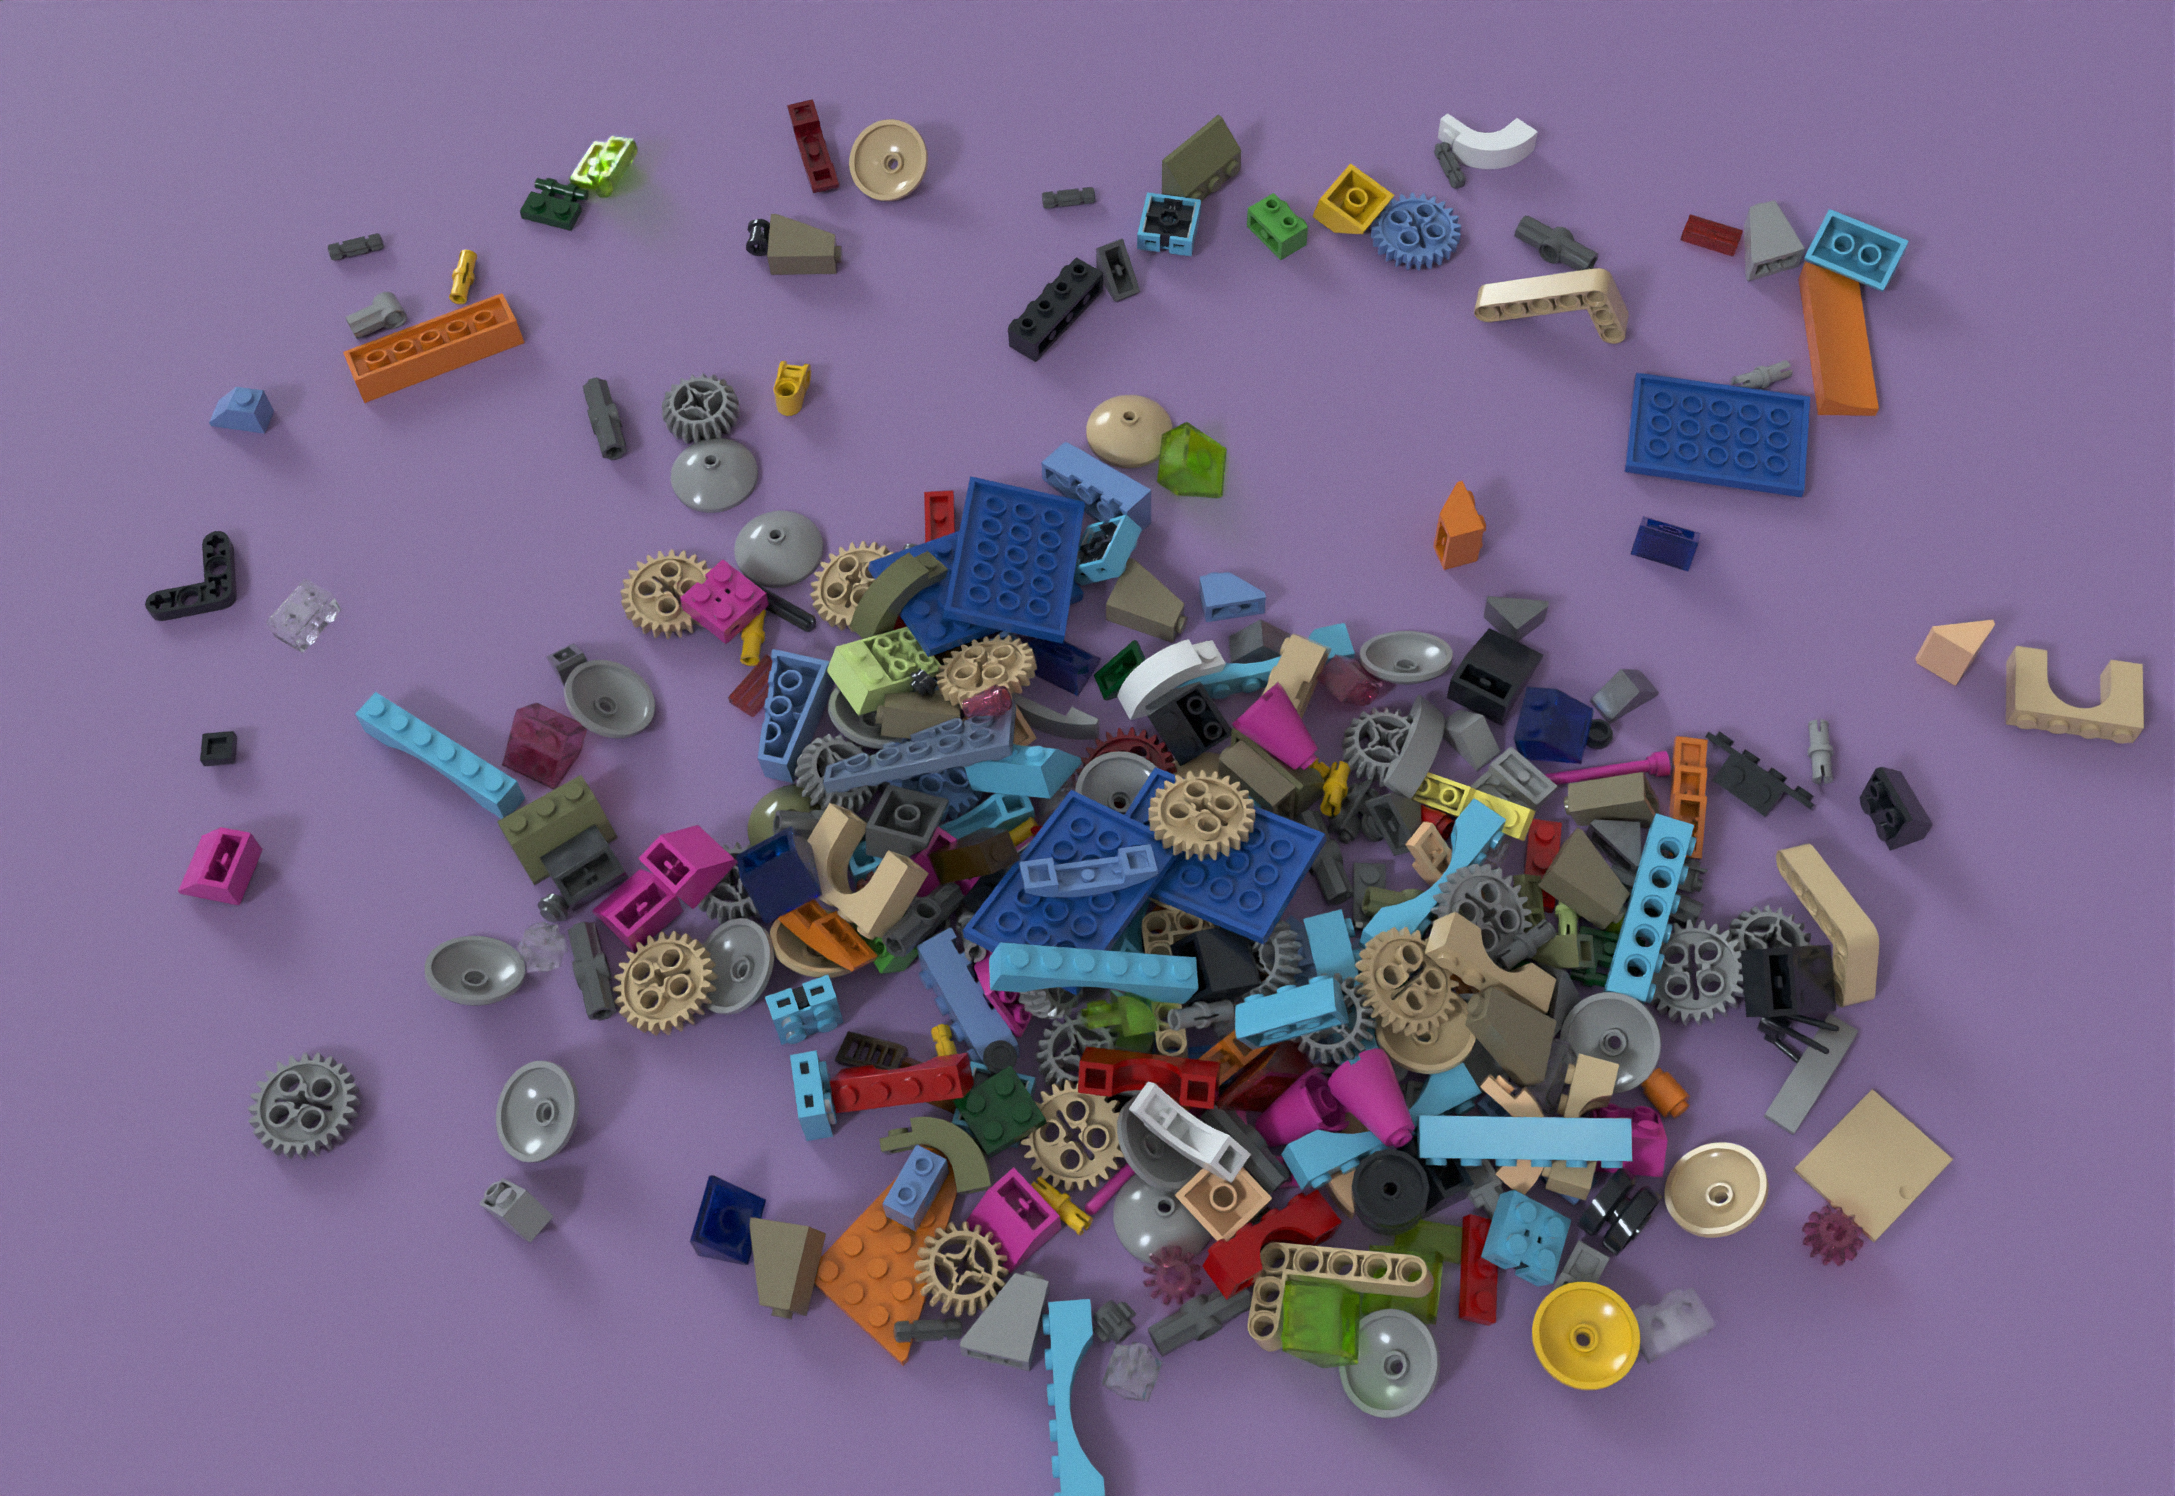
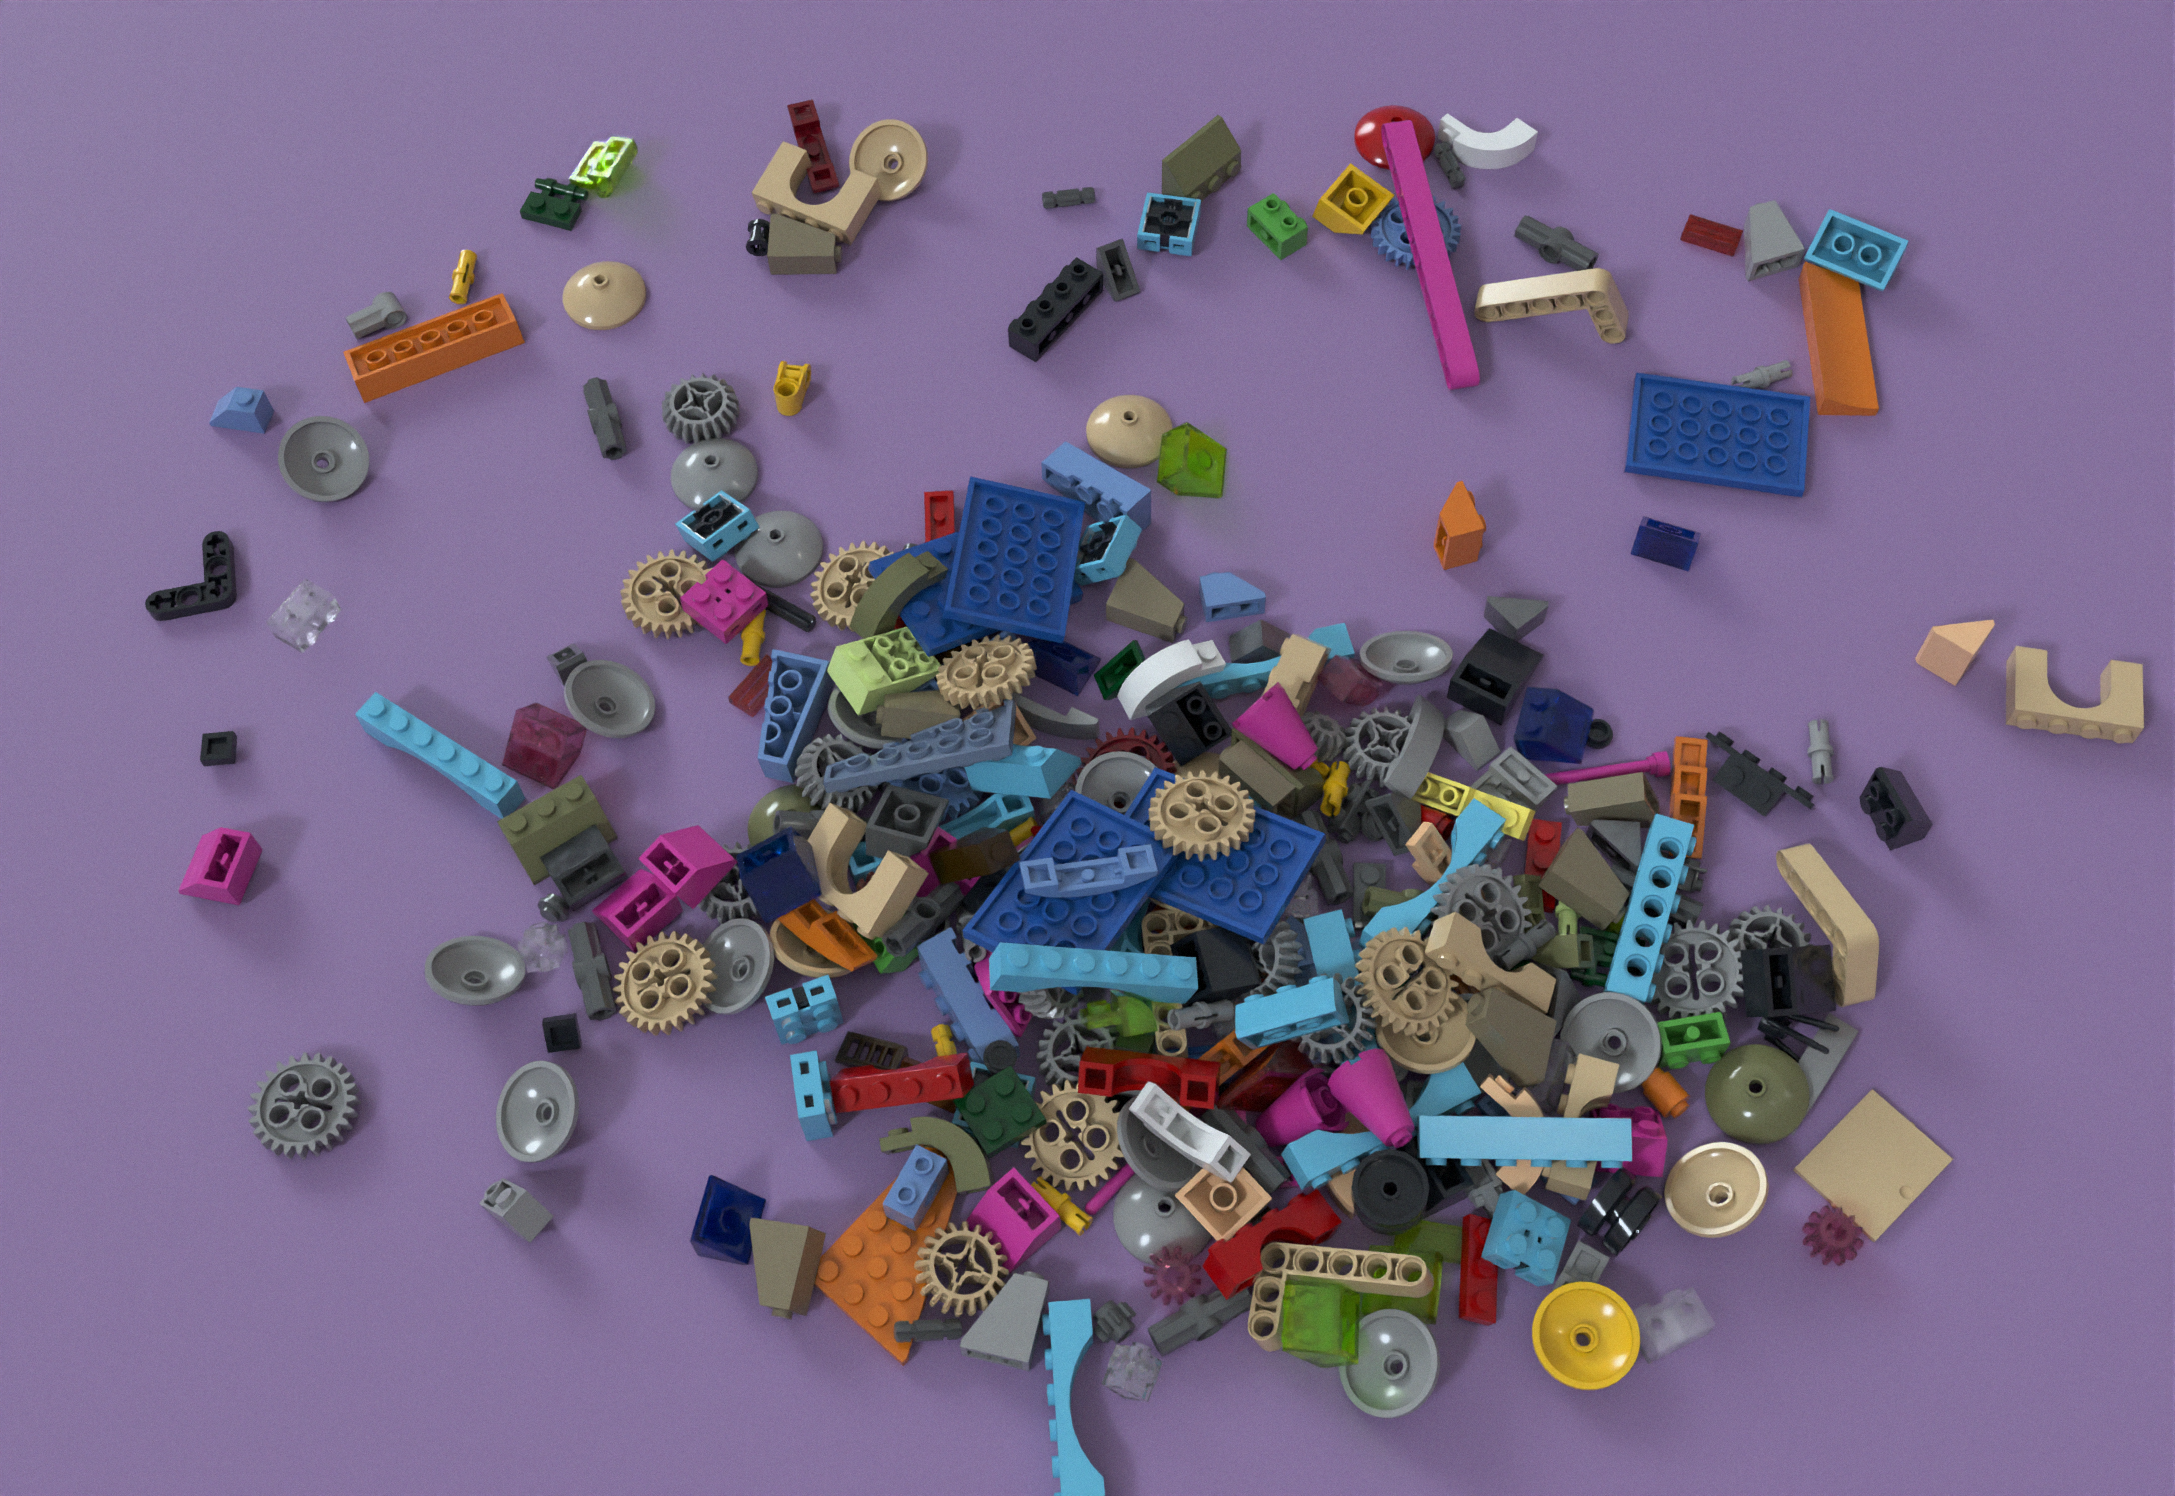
dark grey axle [328,233,384,260] -> none
black plate [909,668,938,696] -> none
clear pink cone [962,684,1012,718] -> none
flat silver slope [1590,669,1659,724] -> none
none -> light grey dish [278,416,369,503]
none -> black plate [542,1013,582,1053]
none -> tan dish [562,261,646,330]
none -> medium azure piece [675,490,759,562]
none -> tan arch [752,141,882,245]
none -> clear plate [1285,872,1318,924]
none -> light grey gear [1301,711,1346,762]
none -> red dish [1354,105,1435,170]
none -> dark pink beam [1381,120,1480,390]
none -> bright green brick [1657,1012,1731,1070]
none -> olive dish [1705,1044,1810,1145]

